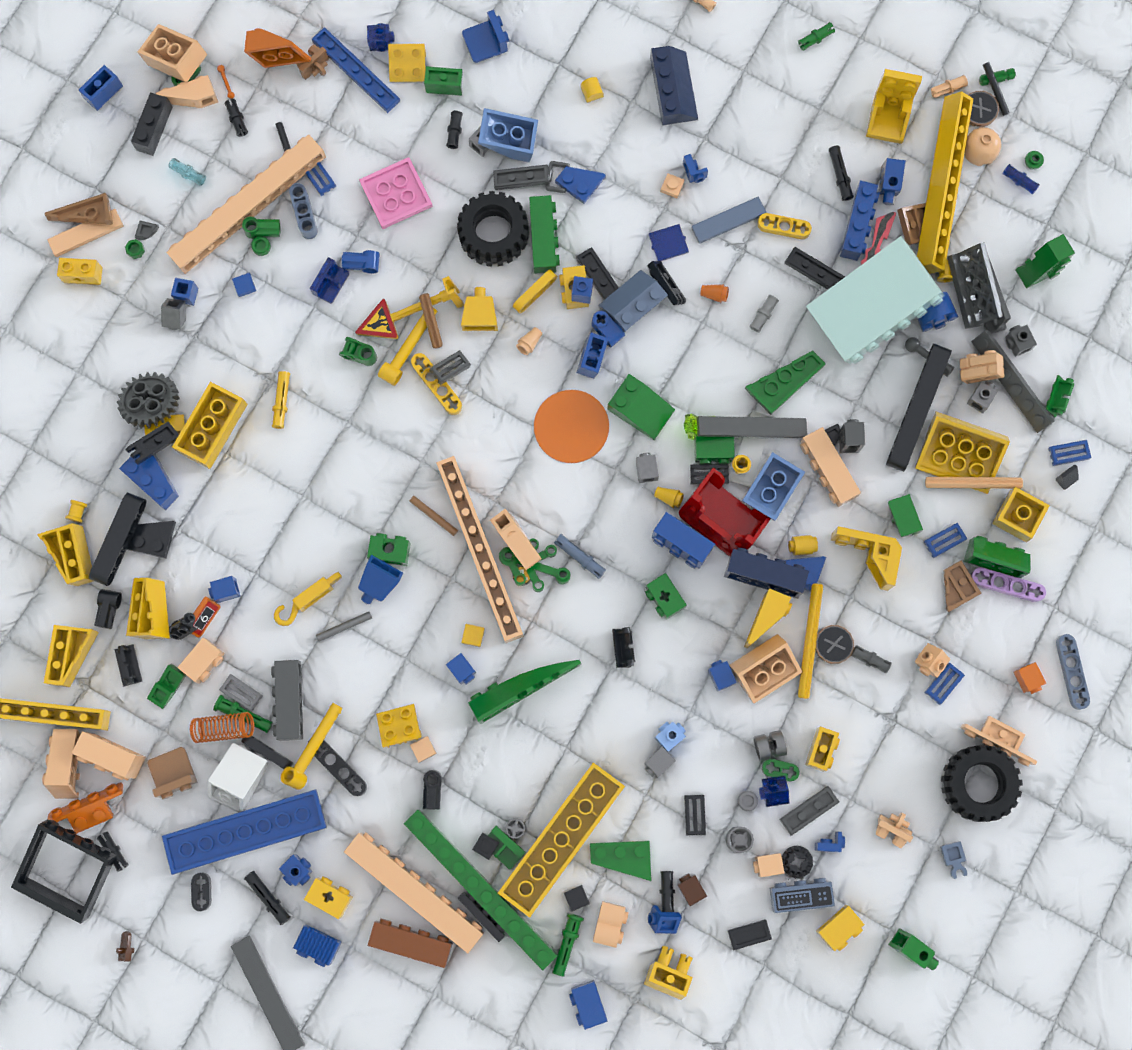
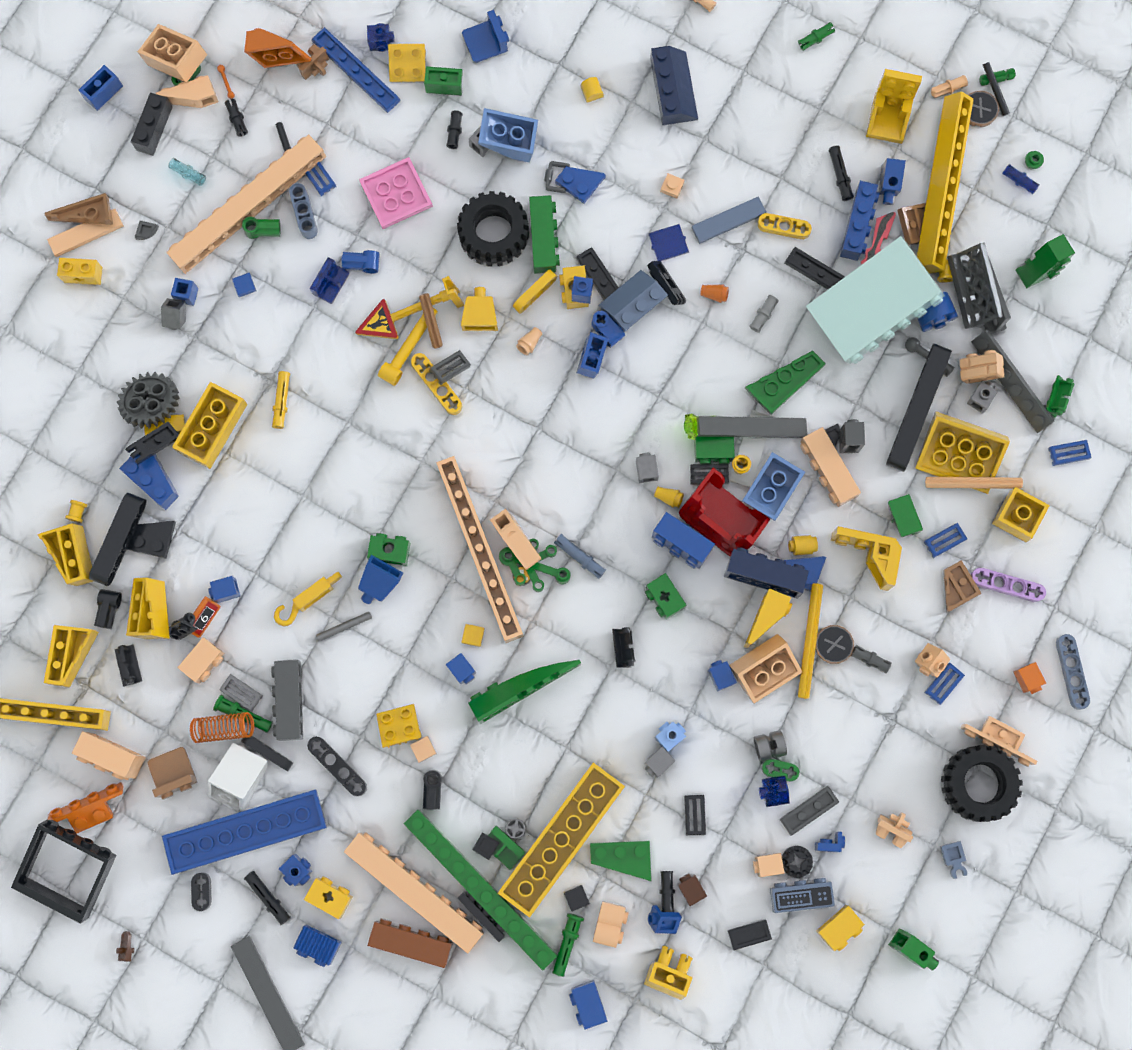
light nougat wedge [42,729,81,799] -> none
black pin [97,831,129,872] -> none
green tile [125,239,145,259] -> none
green slope [147,664,186,709] -> none
green tile [251,236,271,256] -> none
yellow piece [280,703,343,790] -> none
green piece [339,337,377,366] -> none
medium nougat bar [409,496,458,536] -> none
dark grey tile [493,164,550,190] -> none
orange sticker [534,390,609,463] -> none
green slope [607,374,675,440] -> none
blue bracket [683,154,708,183] -> none
flat silver wheel [725,826,754,853] -> none
flat silver tile [738,791,758,811] -> none
yellow brick [805,726,840,772] -> none
light nougat cylinder [964,127,1001,166] -> none
green slope [964,536,1031,578] -> none
dark grey brick [1005,325,1037,357] -> none
black slope [1056,465,1079,490] -> none

